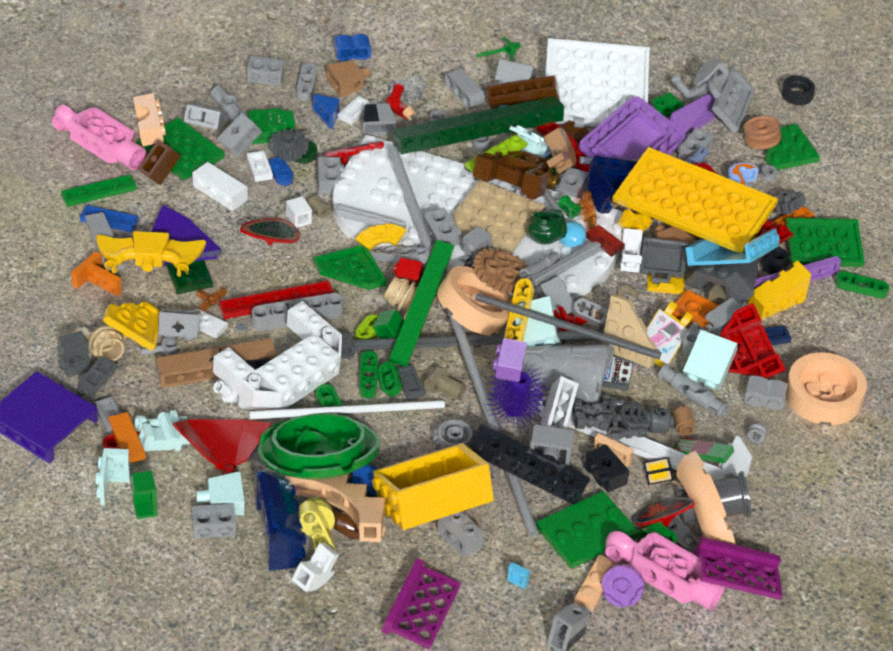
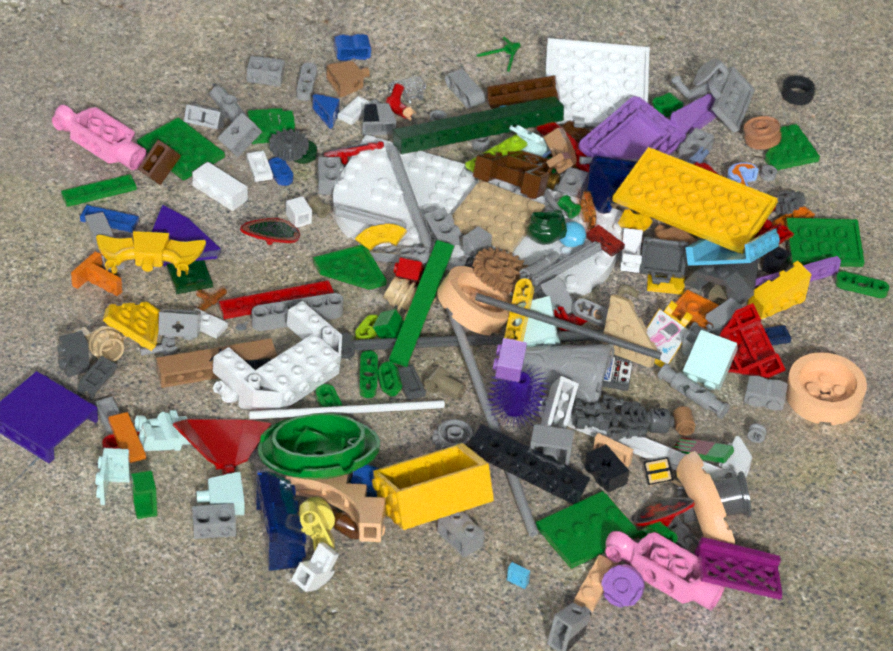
light nougat arch [133,93,166,146] -> none
magenta fence [381,558,462,650] -> none
light grey brick [495,59,537,84] -> none

